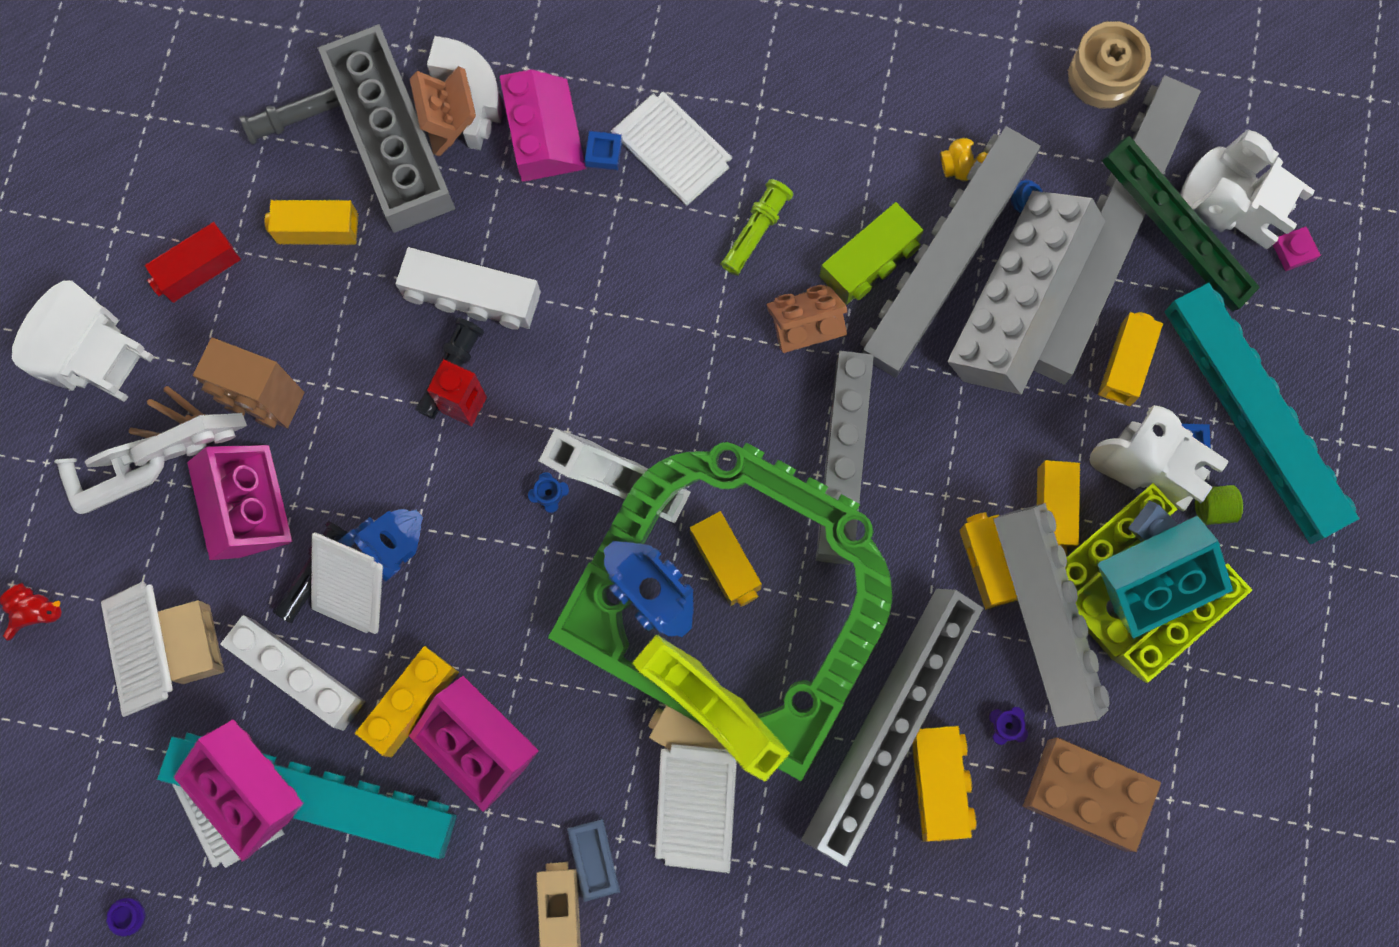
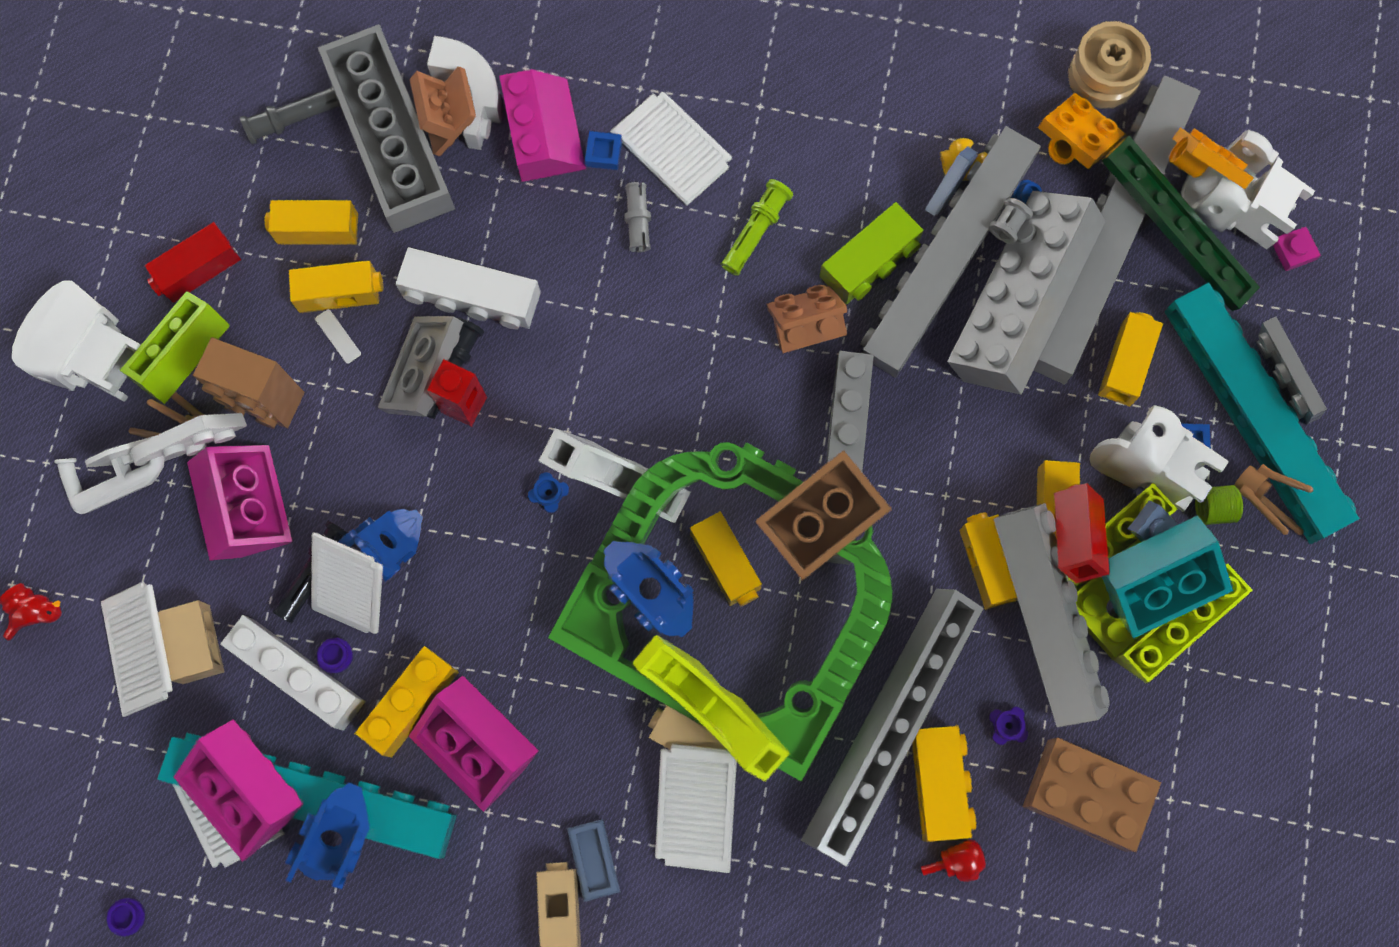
none -> lime brick [120,291,230,404]
none -> blue piece [285,782,370,889]
none -> yellow brick [289,261,383,313]
none -> white sticker [315,309,361,364]
none -> dark purple plate [317,638,353,674]
none -> light grey plate [378,316,464,417]
none -> light grey pin [624,182,651,252]
none -> medium nougat brick [756,450,891,580]
none -> red piece [921,839,986,882]
none -> sand blue tile [925,147,978,216]
none -> light grey bush [988,198,1033,244]
none -> light orange plate [1038,93,1126,169]
none -> red brick [1054,483,1110,583]
none -> light orange plate [1169,127,1254,189]
none -> medium nougat plant [1234,464,1313,535]
none -> light grey plate [1256,317,1327,425]

